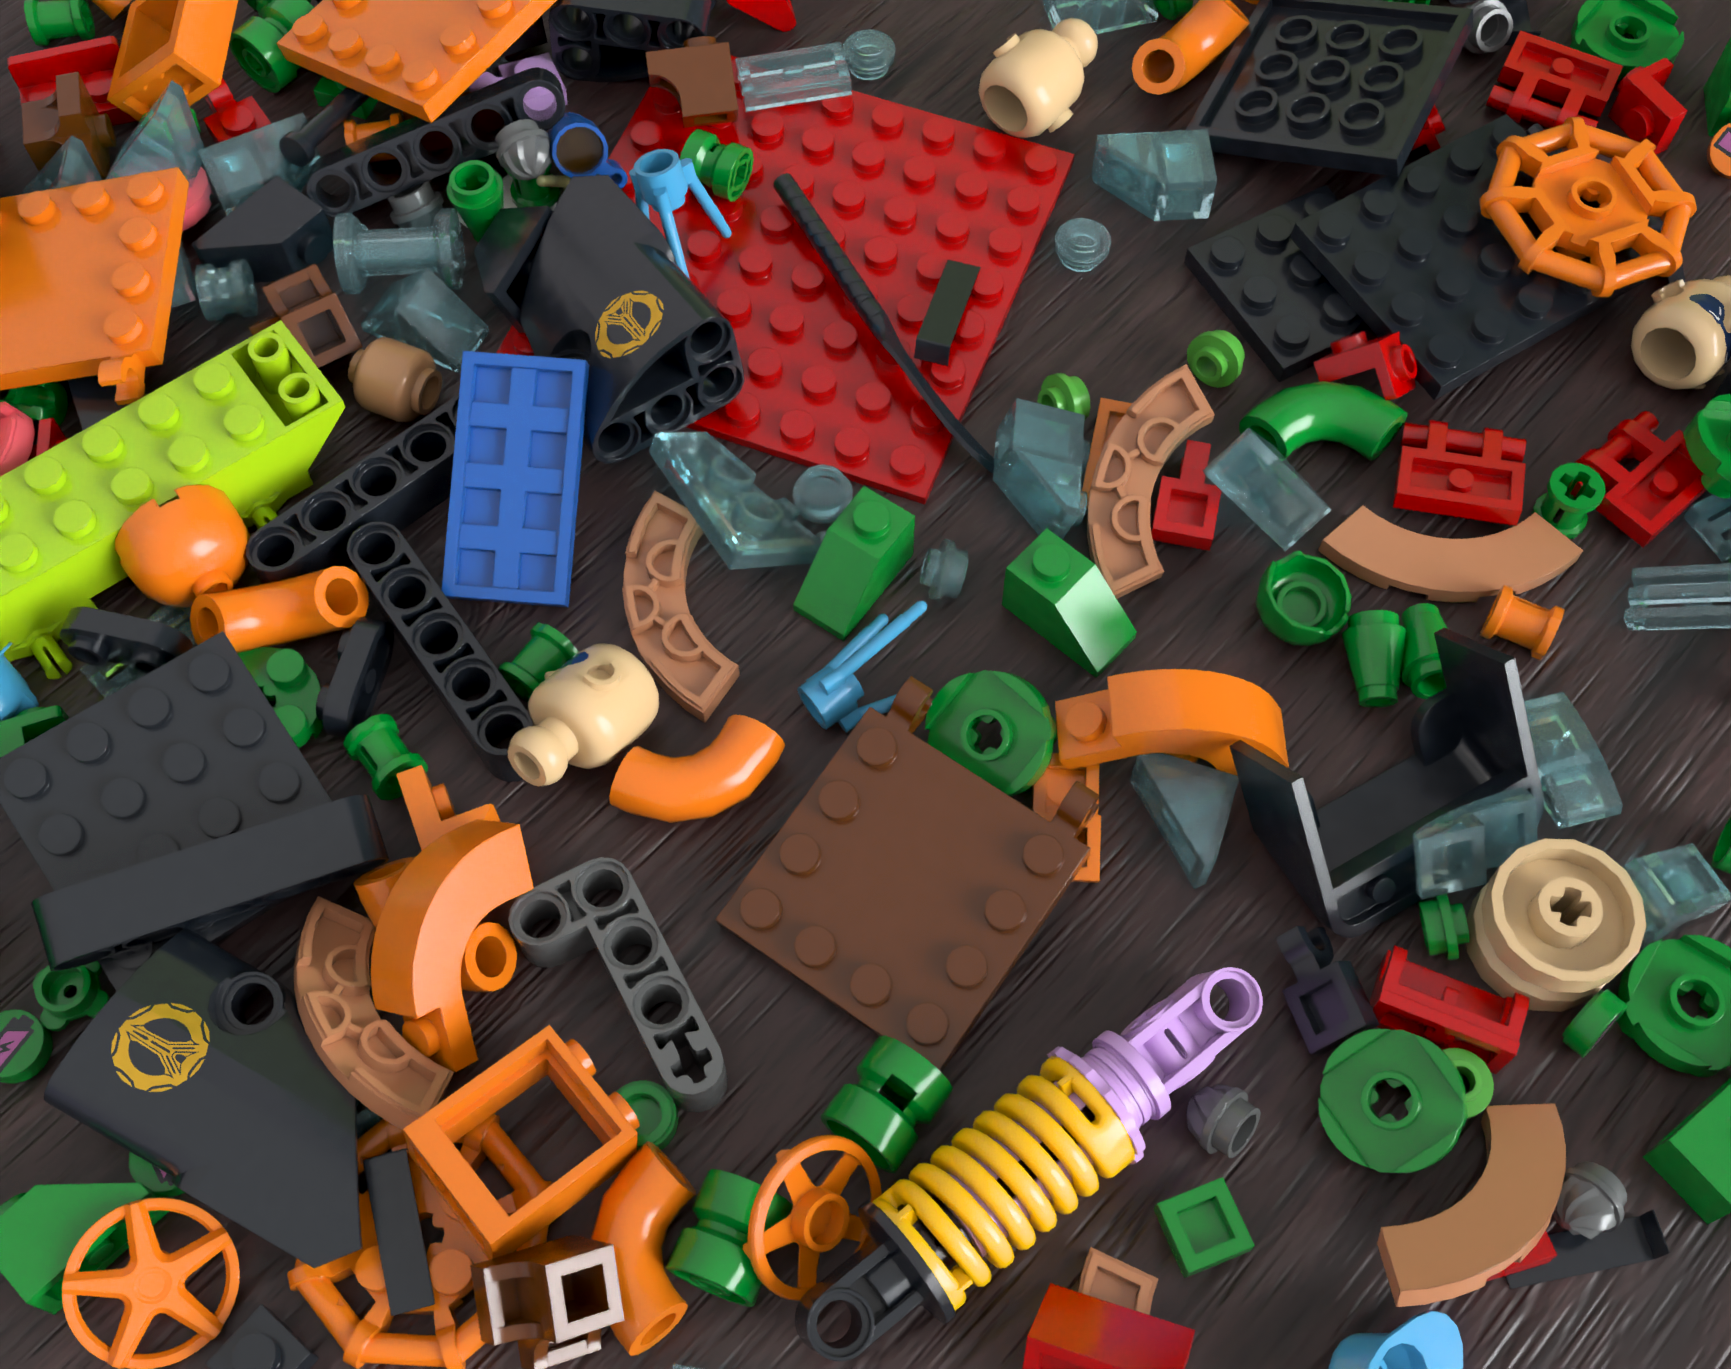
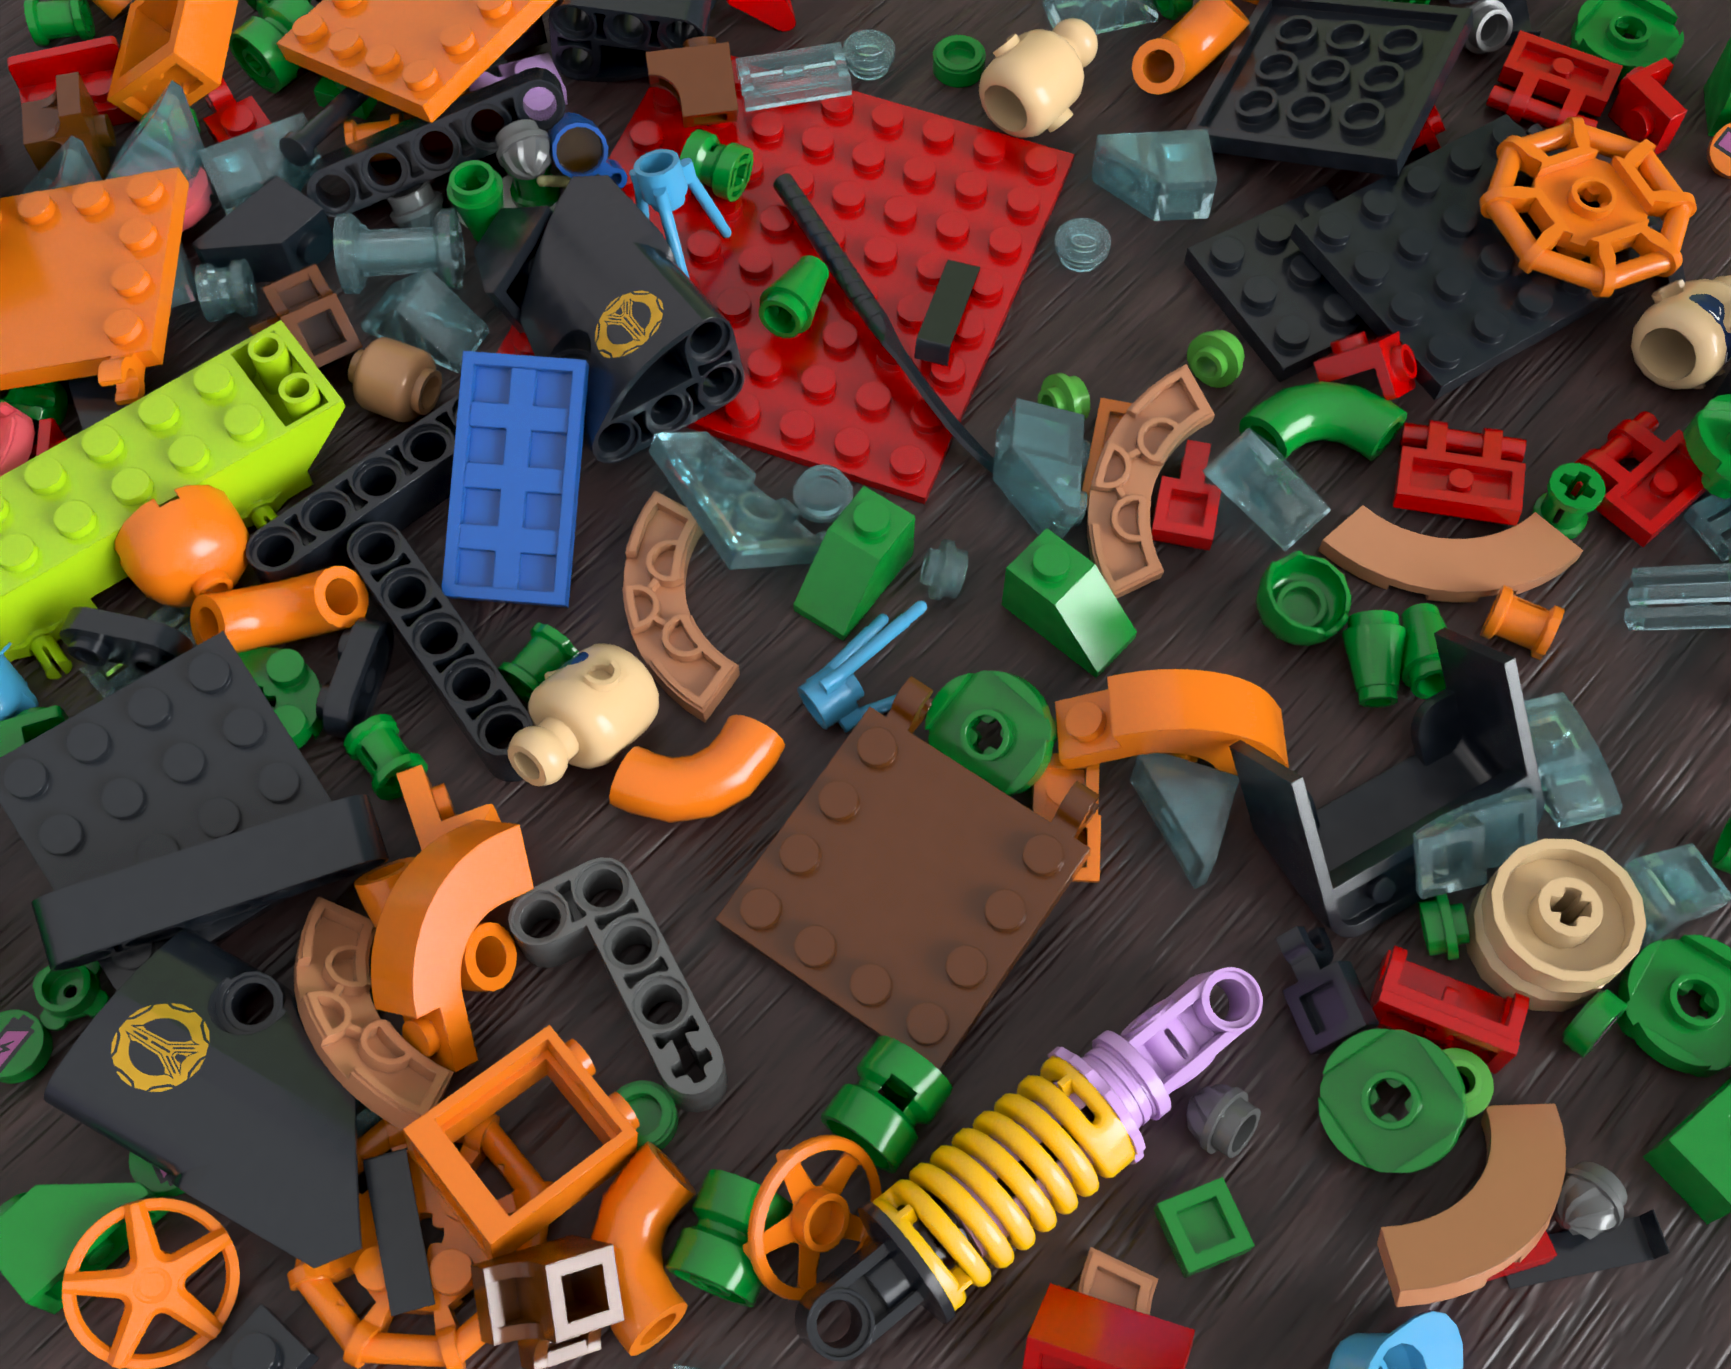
none -> green cone [758,255,829,338]
none -> green tile [932,35,986,88]

